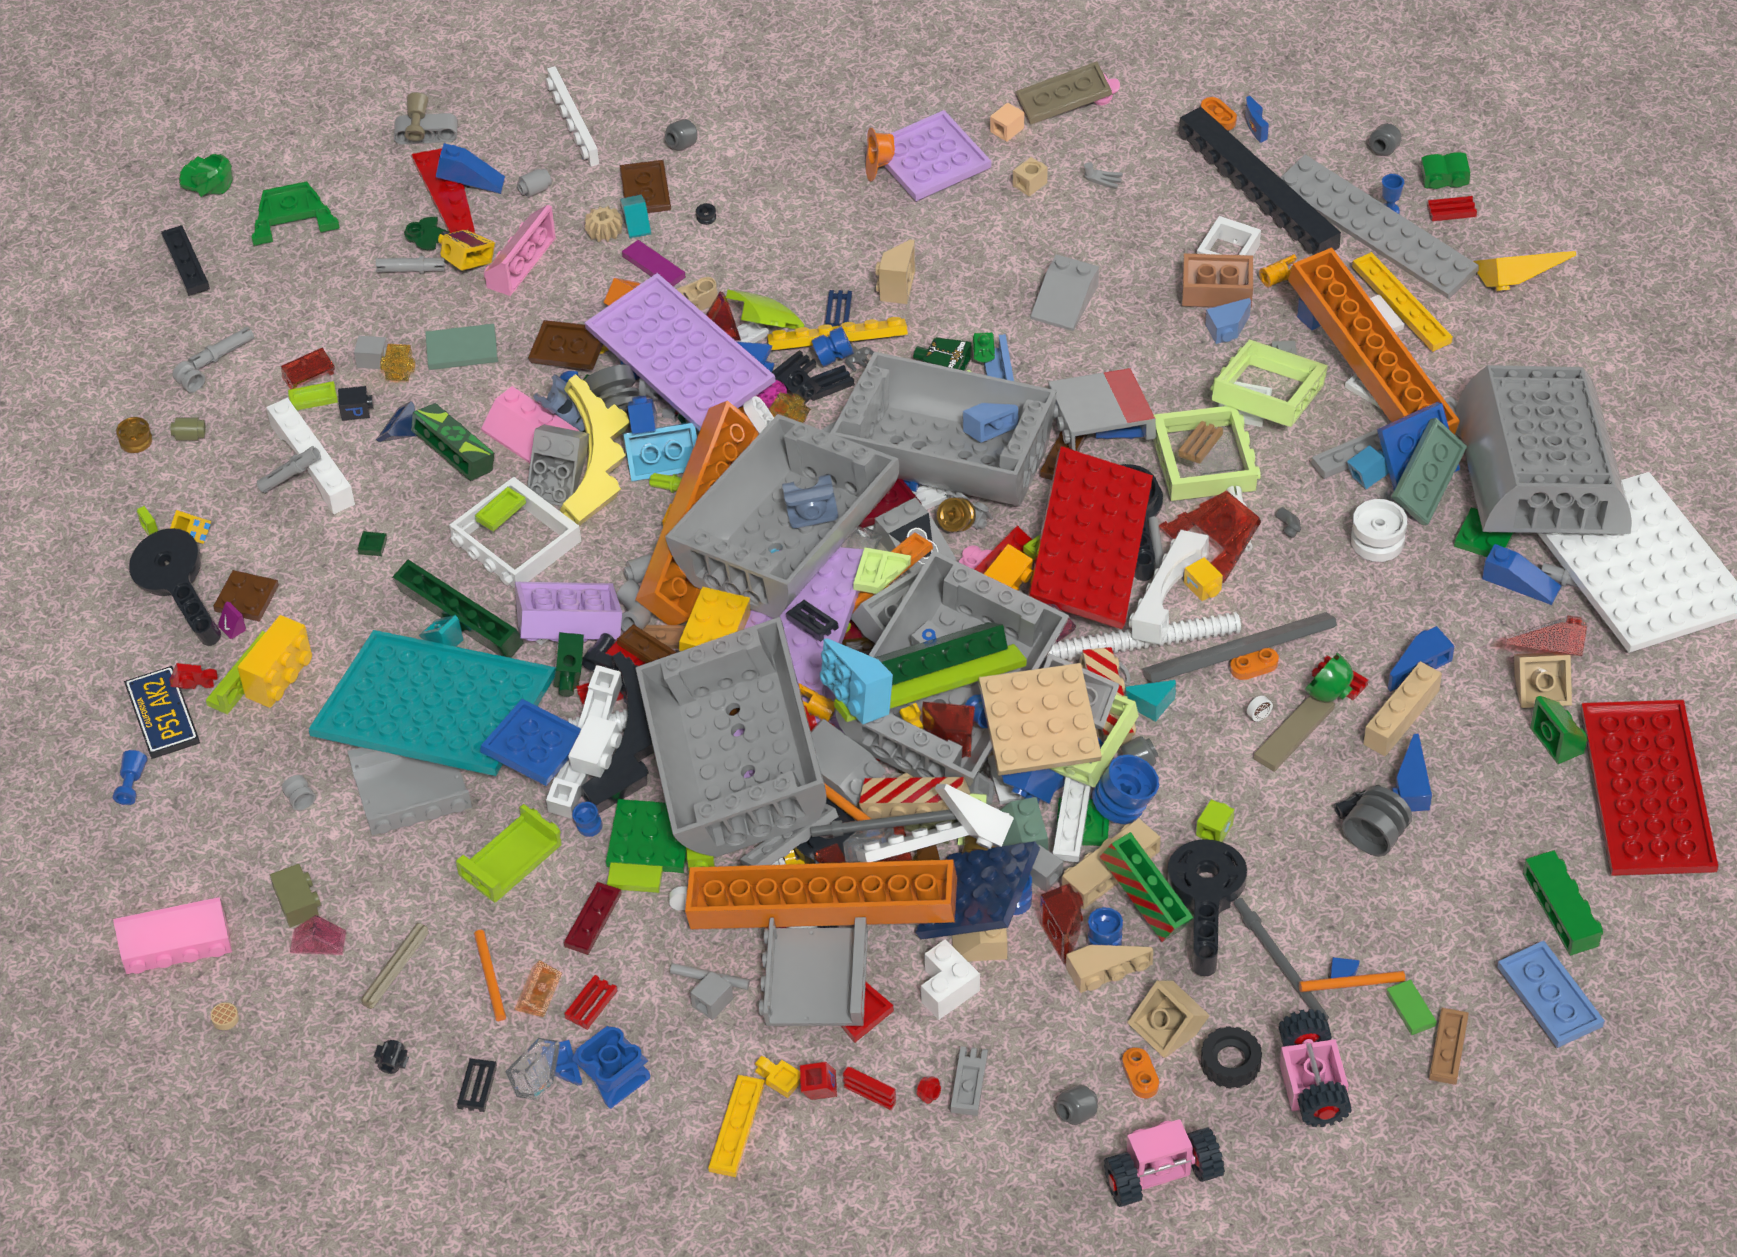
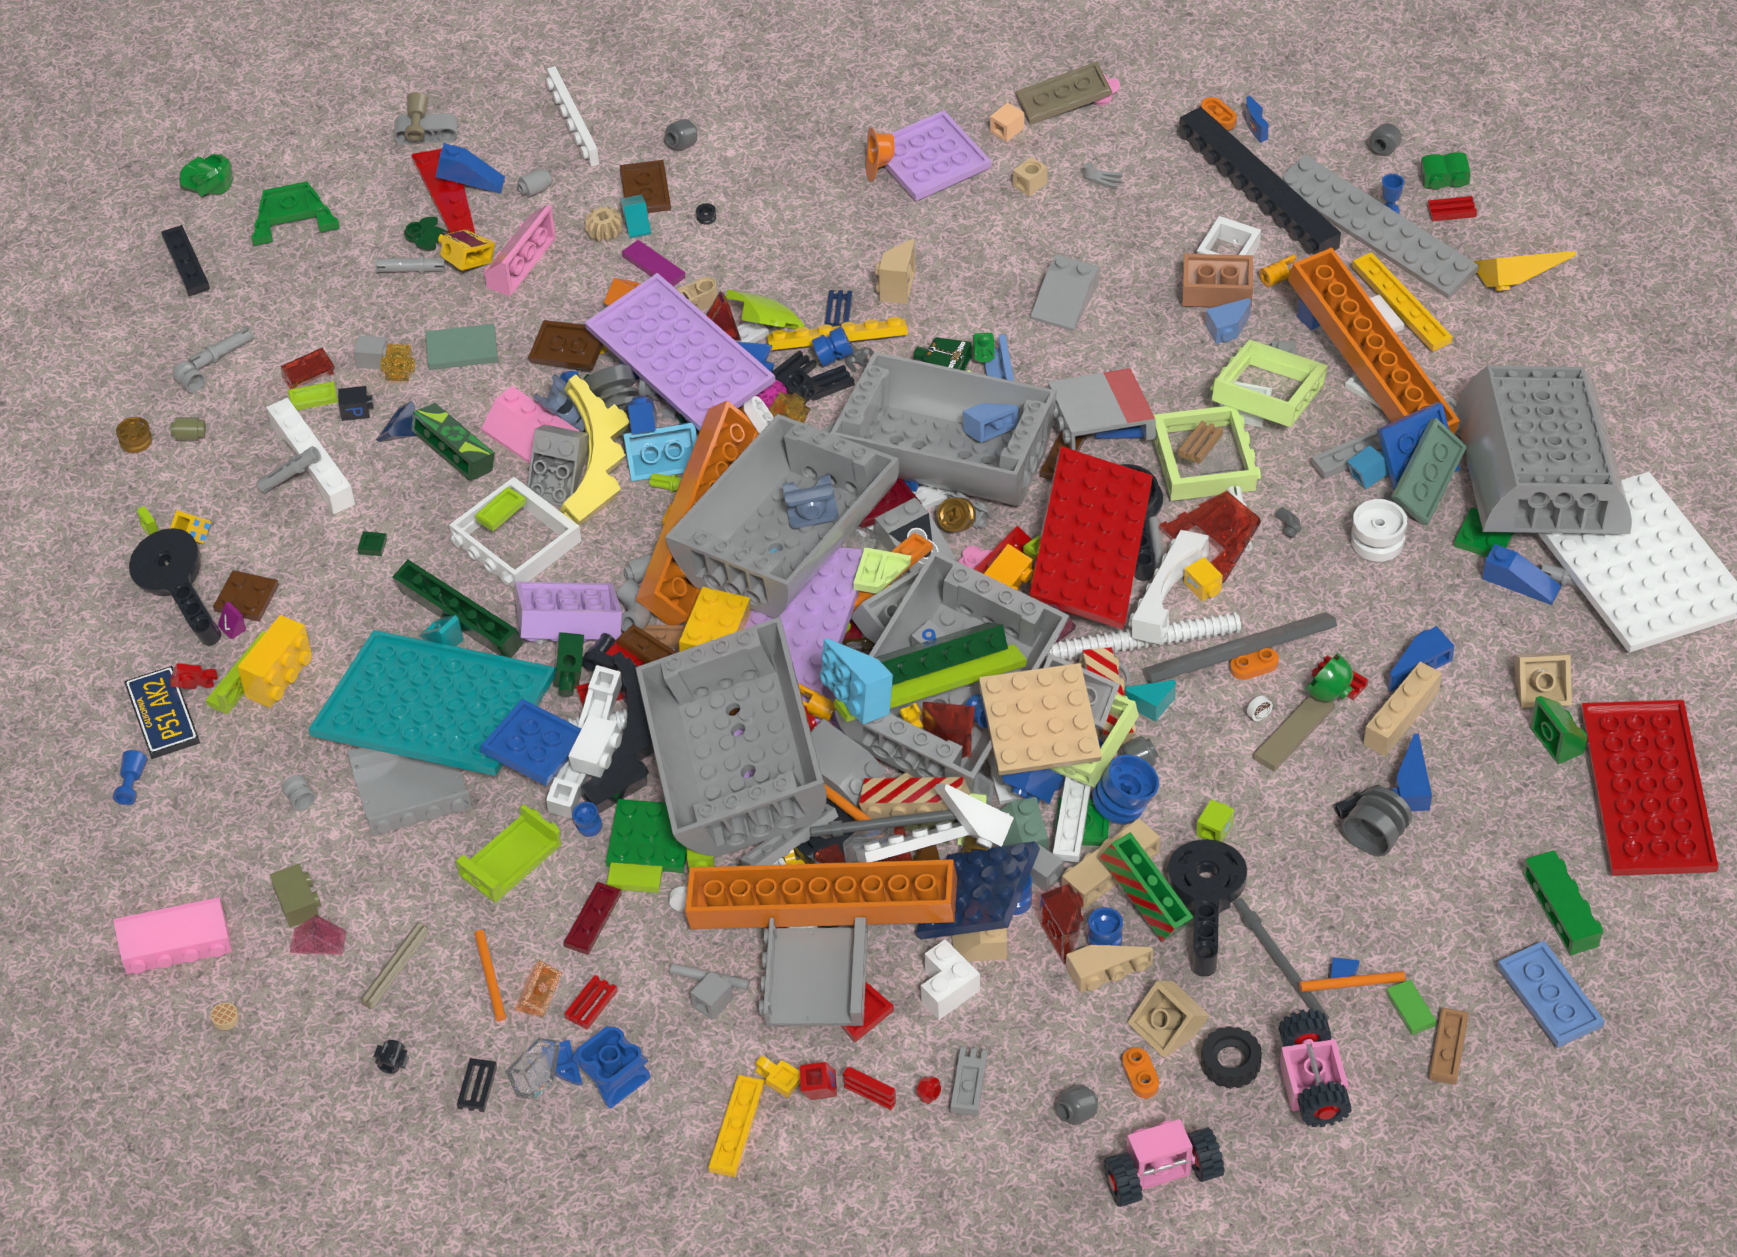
black tile [786,600,839,642] -> none
clear red slope [1506,615,1587,656] -> none

